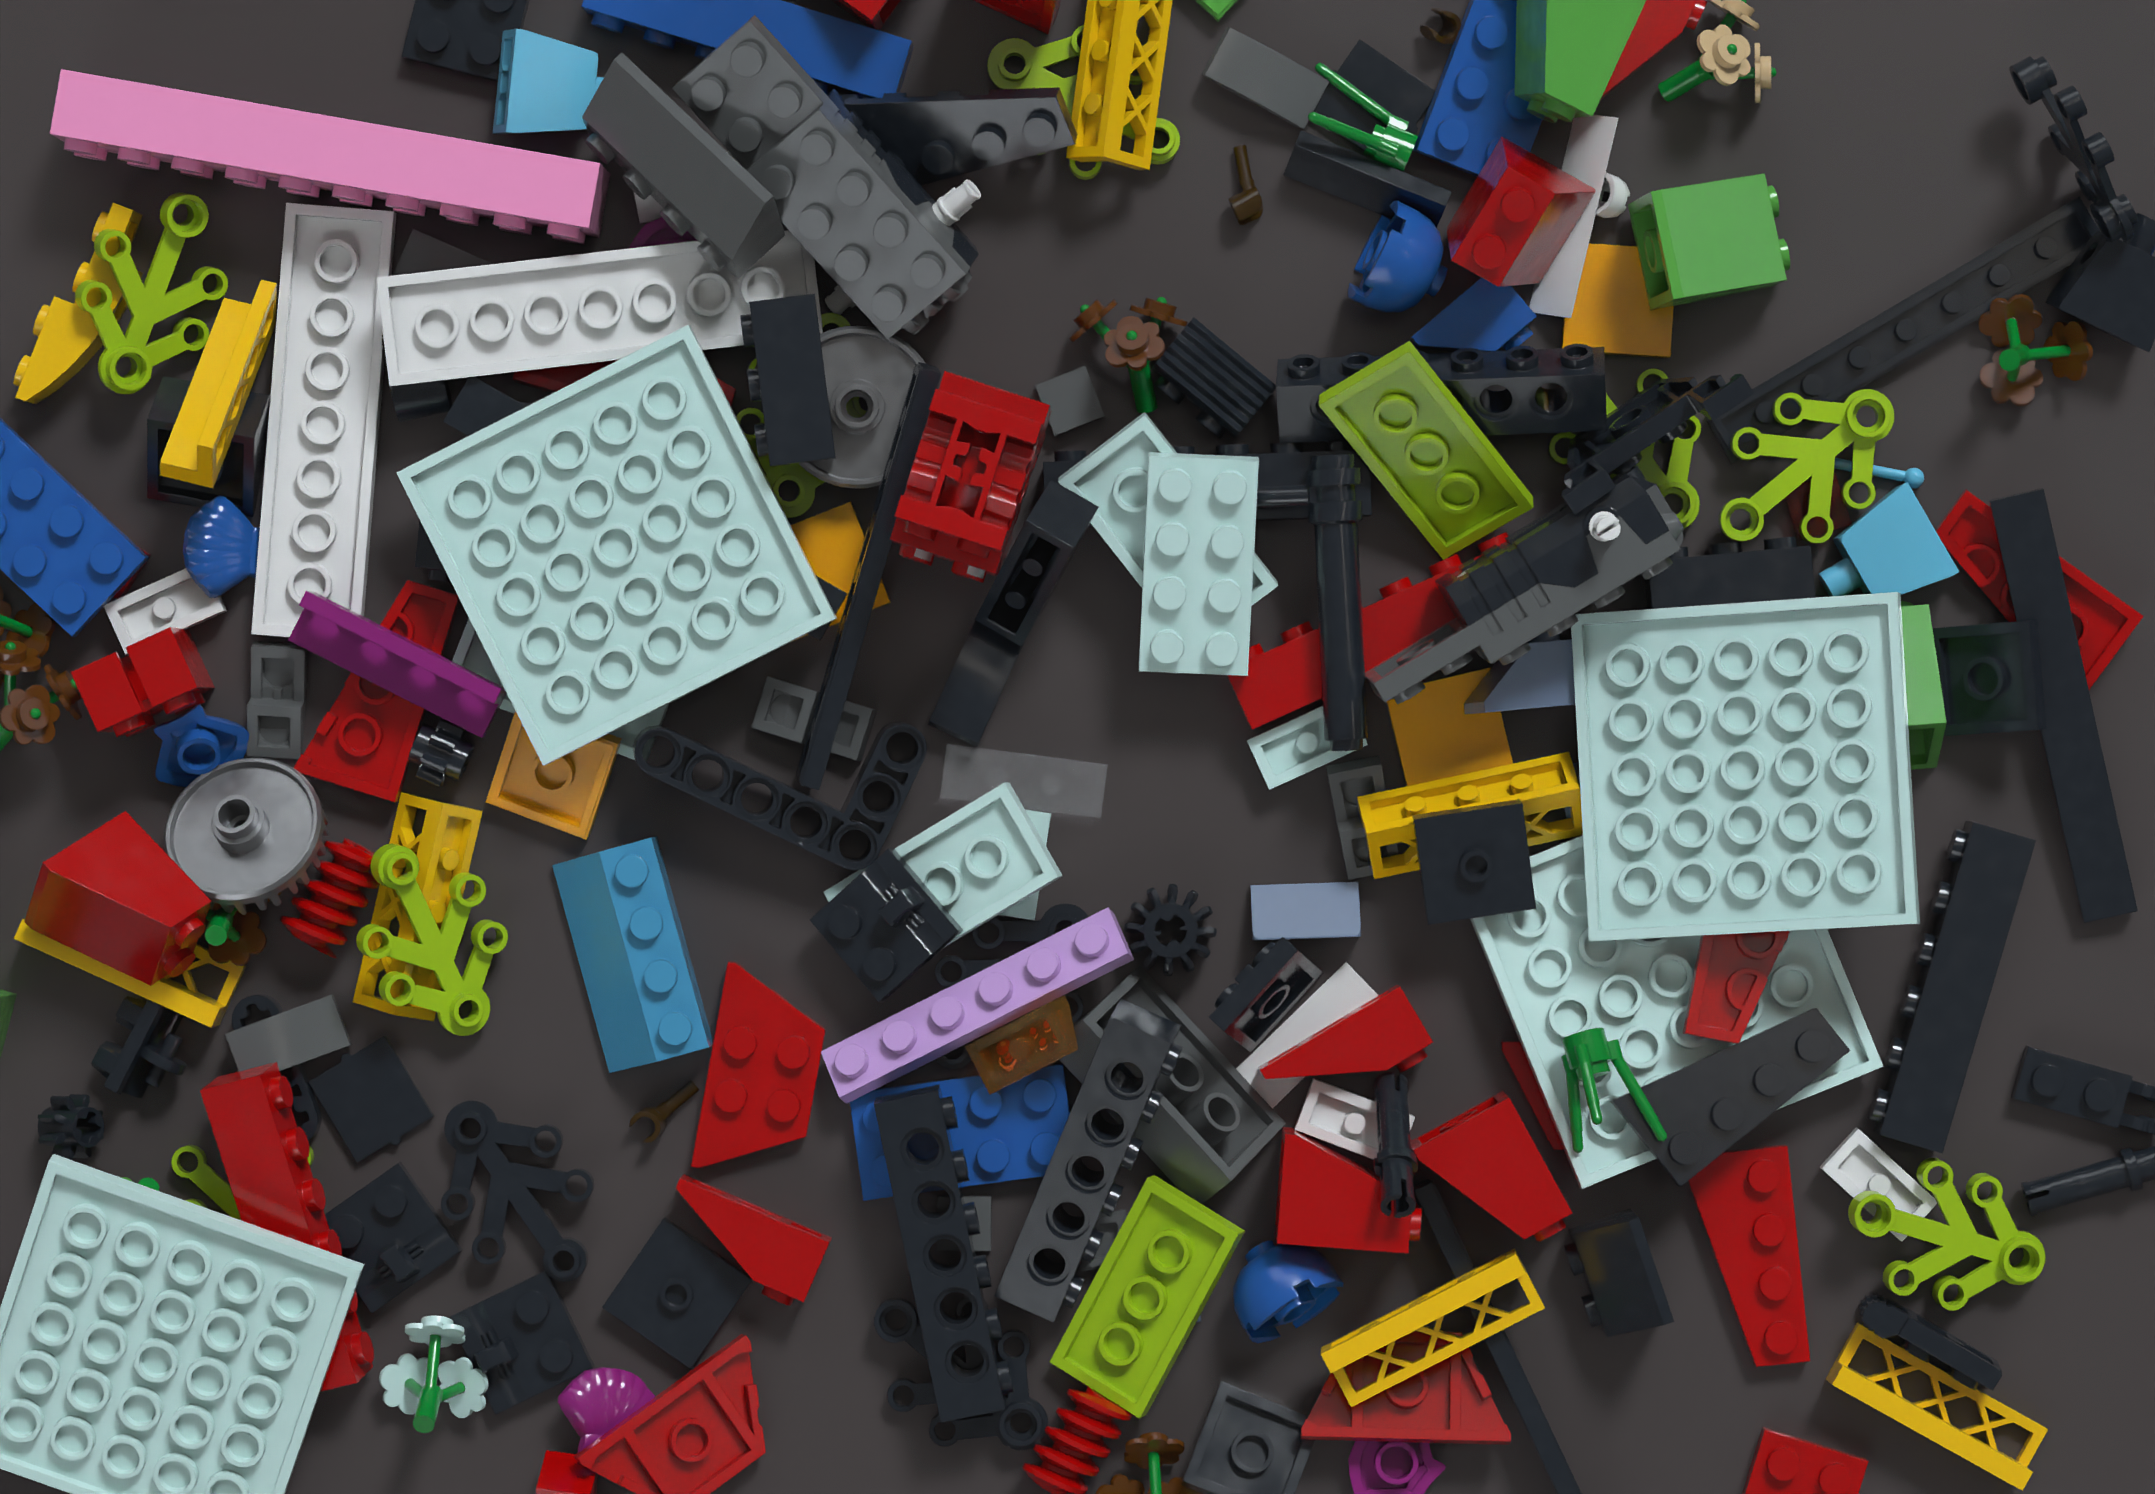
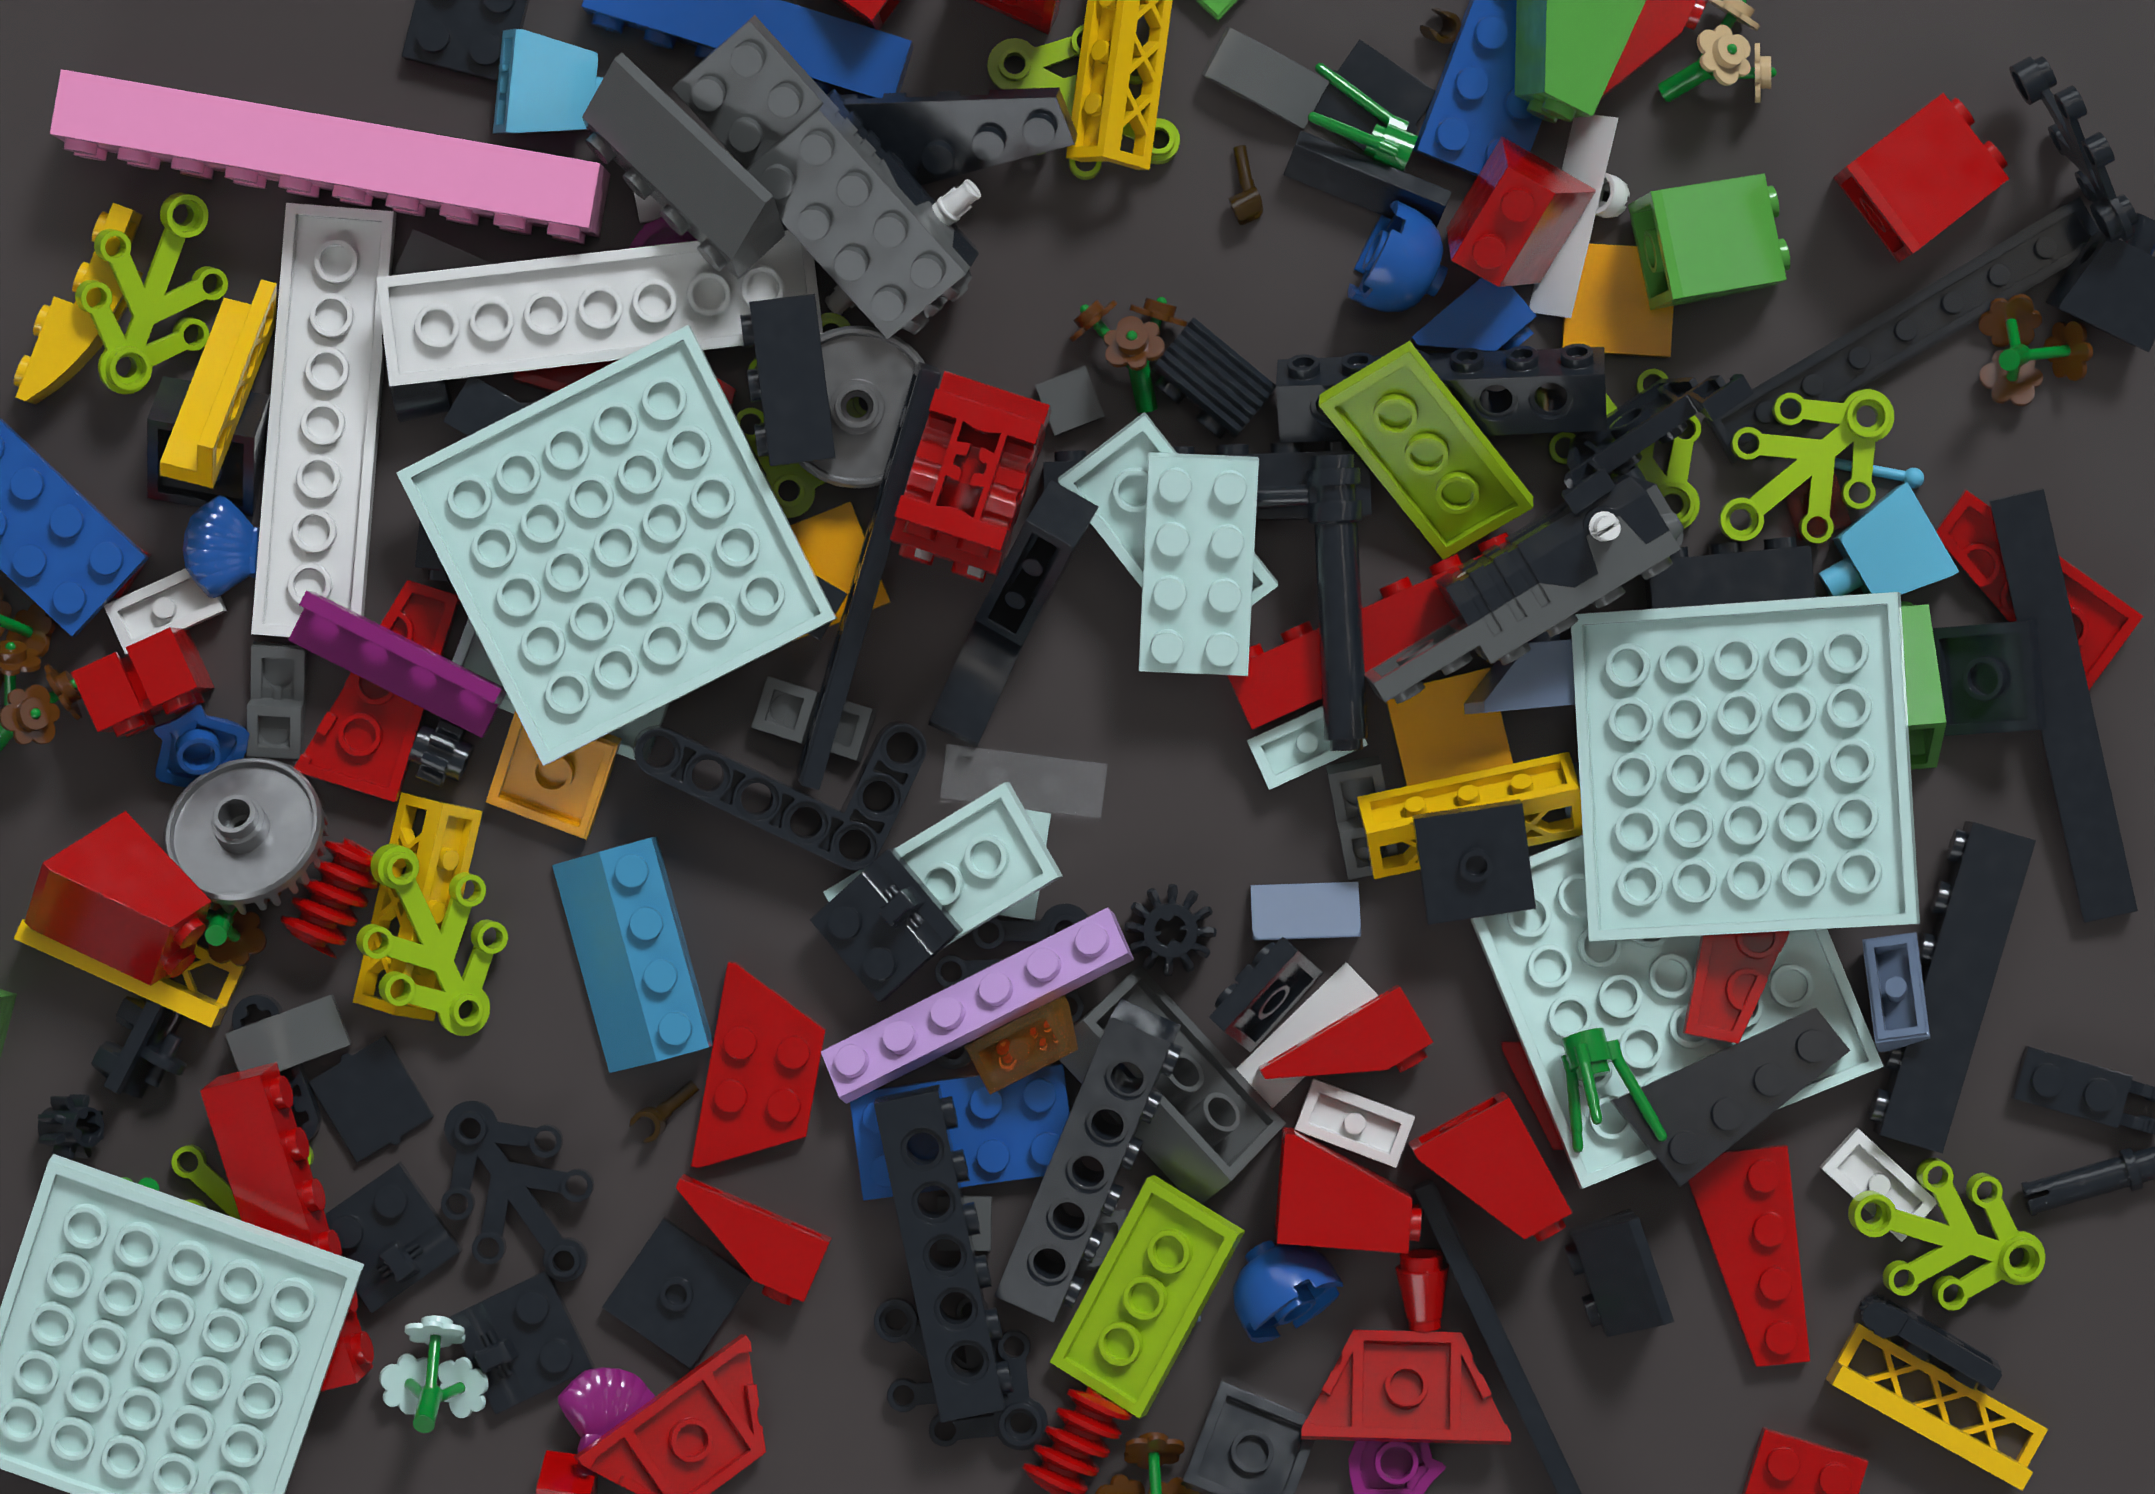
yellow fence [1321,1248,1545,1407] -> none
black pin [1373,1072,1418,1218] -> none
none -> red cone [1395,1248,1449,1332]
none -> red slope [1833,92,2010,263]
none -> sand blue slope [1862,932,1930,1052]

